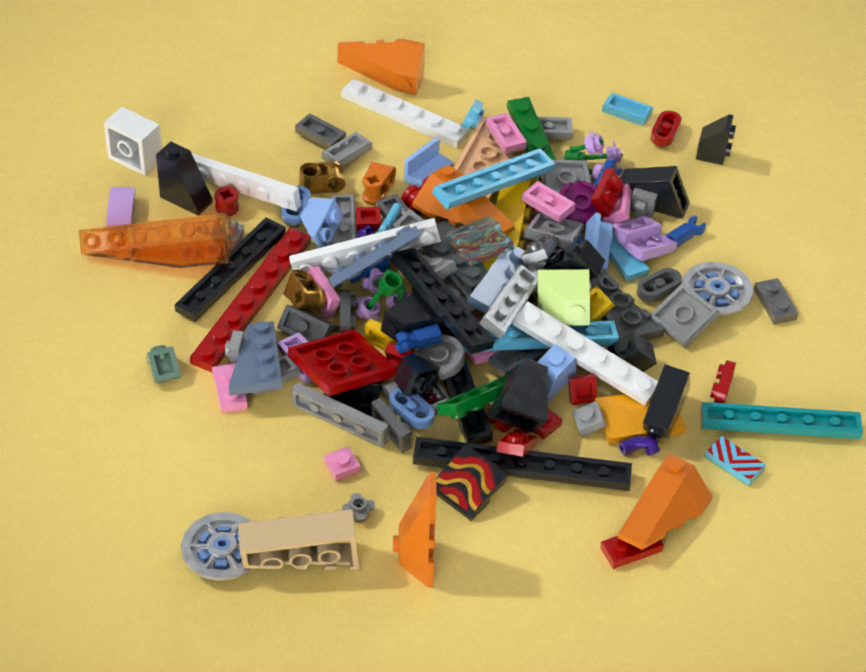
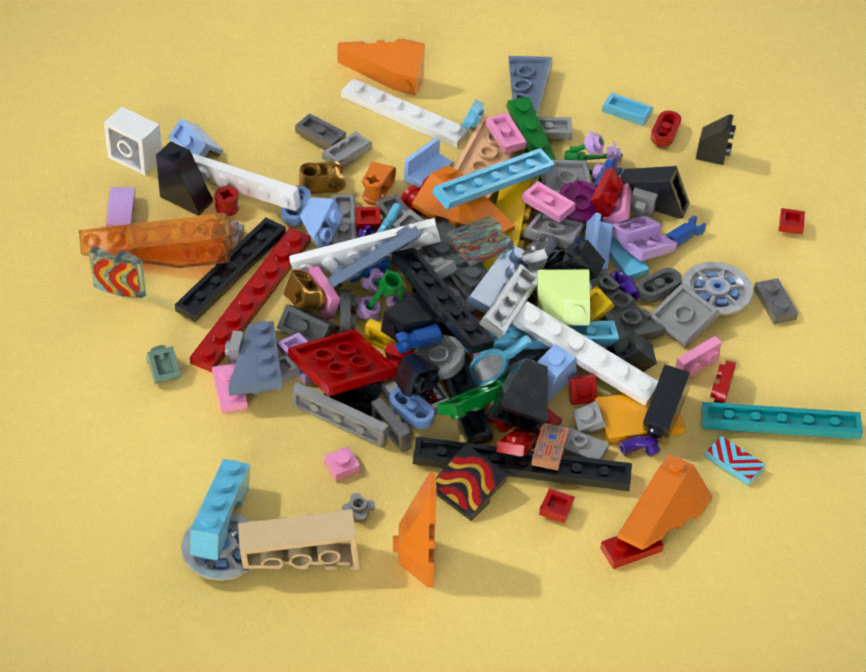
none -> slope [89,246,146,298]
none -> light blue panel [168,119,223,157]
none -> medium azure arch [190,459,250,561]
none -> medium azure piece [469,335,532,386]
none -> sand blue wing [508,56,553,116]
none -> nougat tile [531,423,569,470]
none -> red plate [539,488,575,524]
none -> light grey plate [559,424,609,459]
none -> dark purple arm [610,270,640,301]
none -> bright pink plate [675,336,722,377]
none -> red plate [778,208,805,235]

